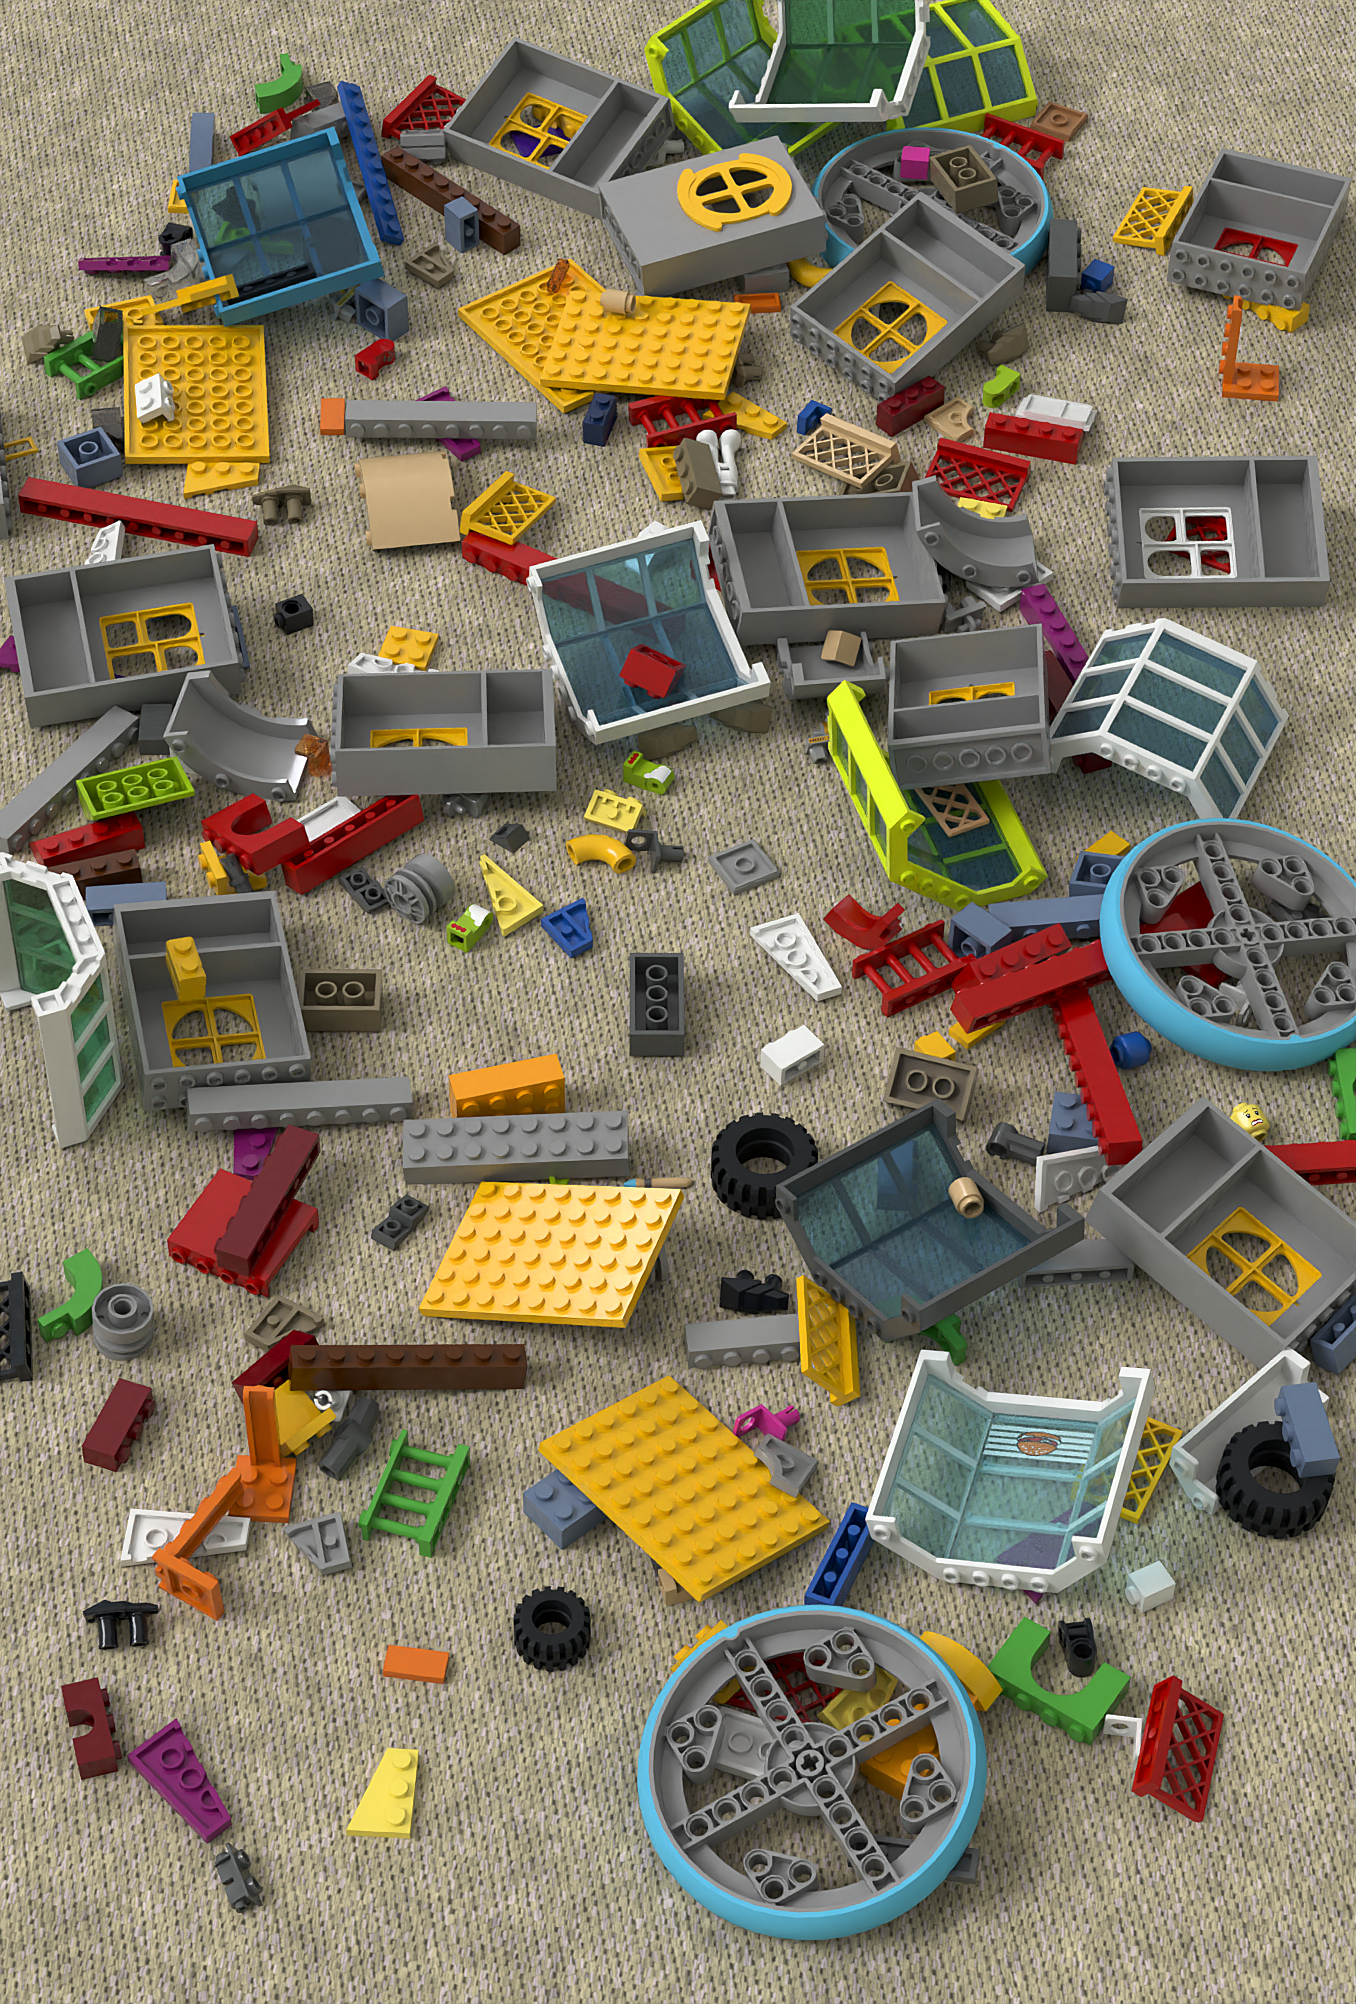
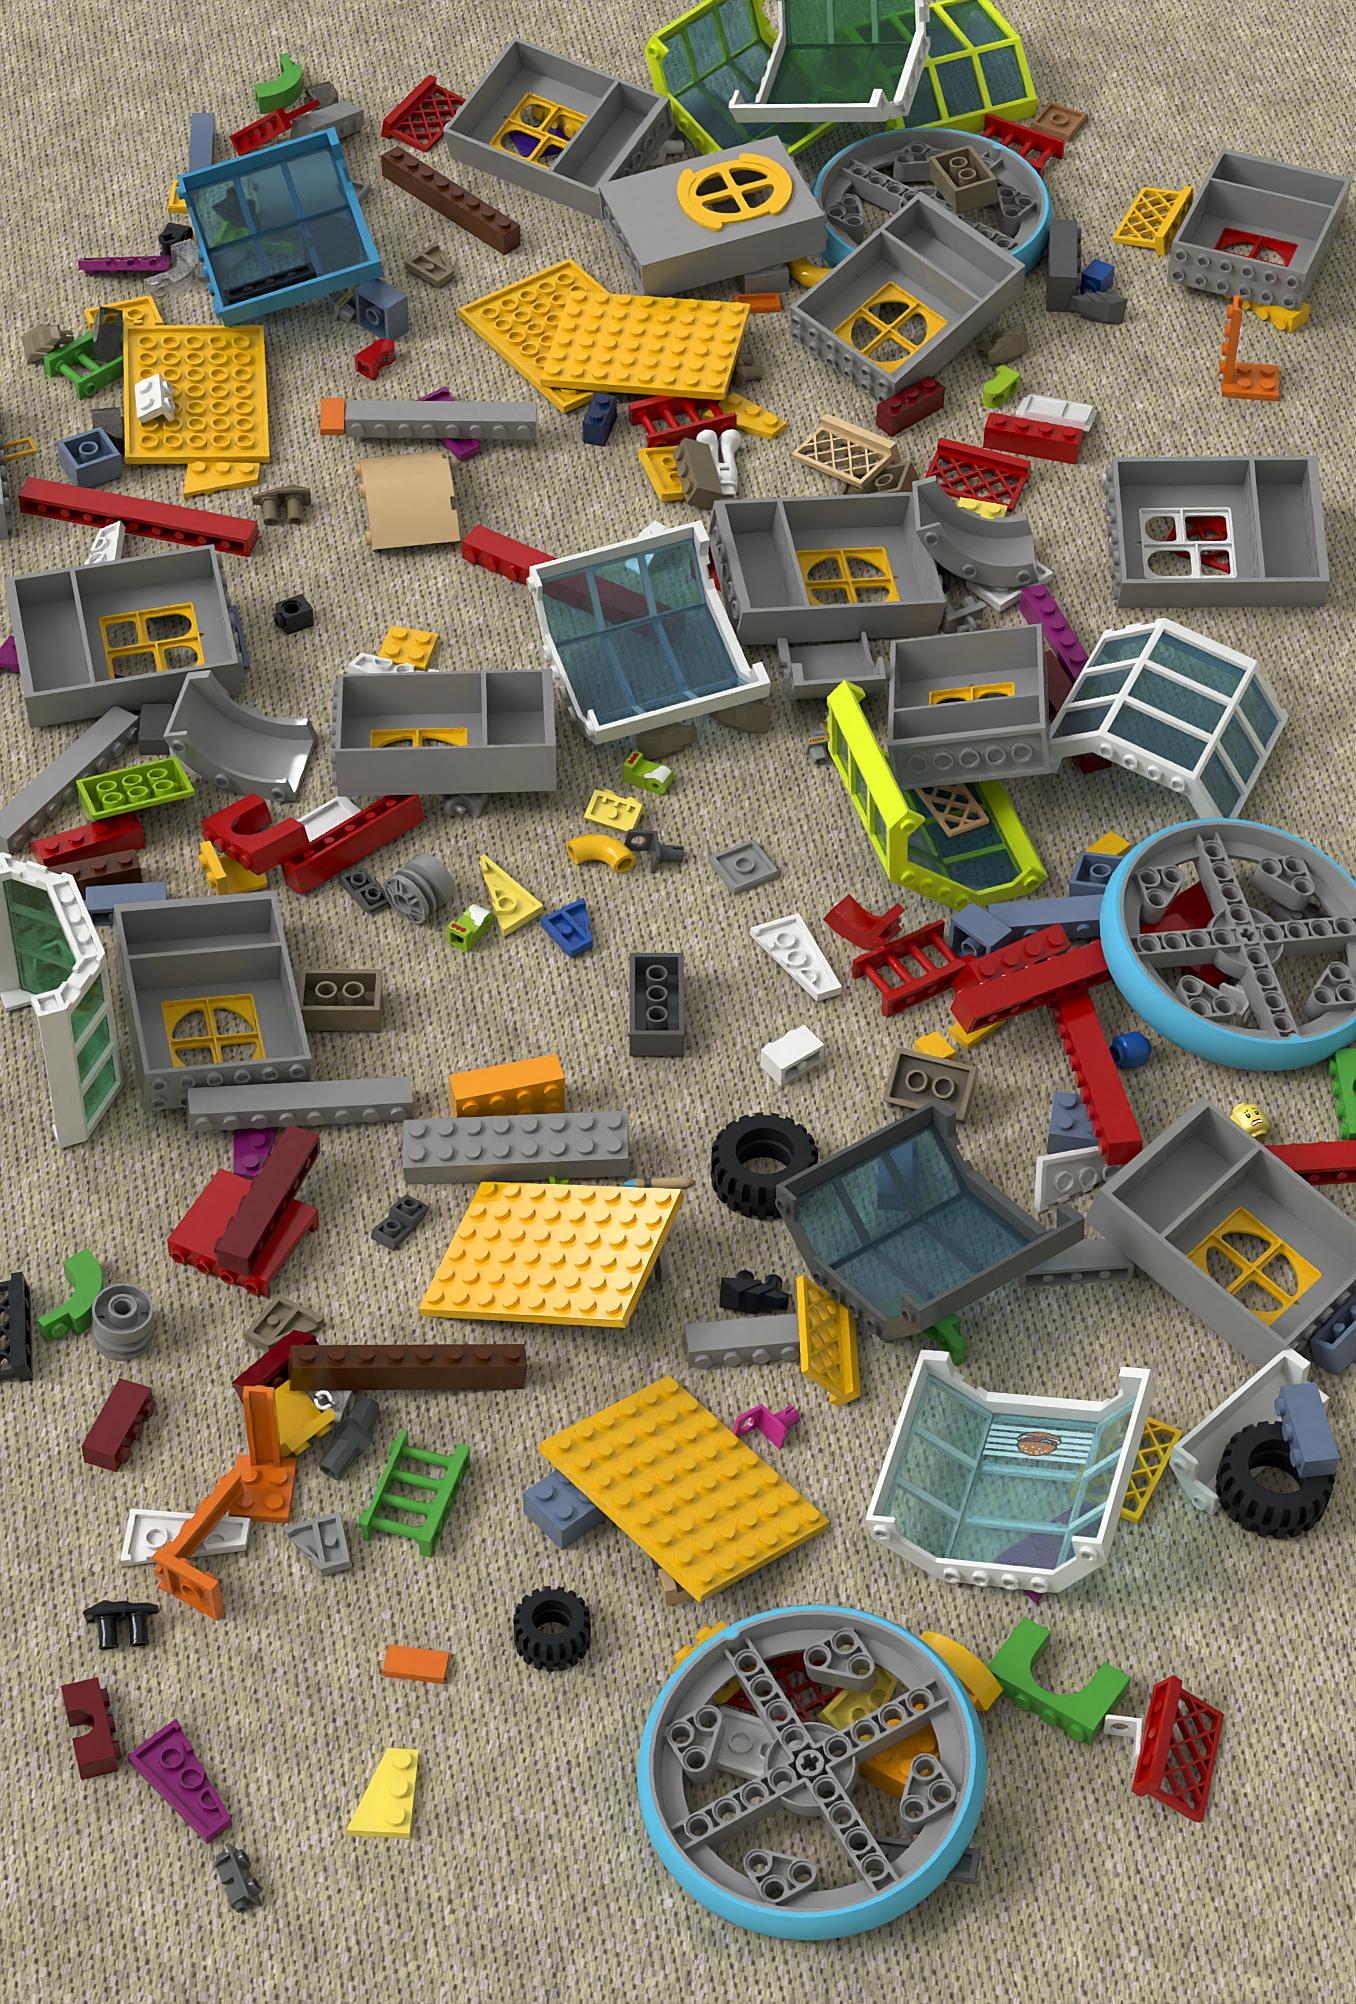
yellow fence [141,274,239,316] -> none
yellow brick [165,937,206,1002] -> none
dark grey pin [219,852,254,894] -> none
clear orange bracket [295,734,331,777] -> none
blue plate [337,81,404,245] -> none
light grey brick [400,129,449,164] -> none
sand blue brick [444,197,479,253] -> none
yellow fence [459,471,556,545] -> none
dark grey slope [490,824,530,853] -> none
clear orange axle [546,258,569,294] -> none
tan brick [600,288,636,315] -> none
red slope [619,644,687,699] -> none
light grey tile [754,1433,820,1498] -> none
blue bracket [797,400,832,436] -> none
blue brick [804,1502,875,1606] -> none
tan panel [821,630,862,666] -> none
dark pink panel [900,146,930,180] -> none
tan tile [924,397,974,442] -> none
tan brick [948,1177,984,1219] -> none
dark grey piece [986,1122,1046,1165] -> none
black piece [1058,1617,1097,1678] -> none
white brick [1125,1561,1176,1613] -> none

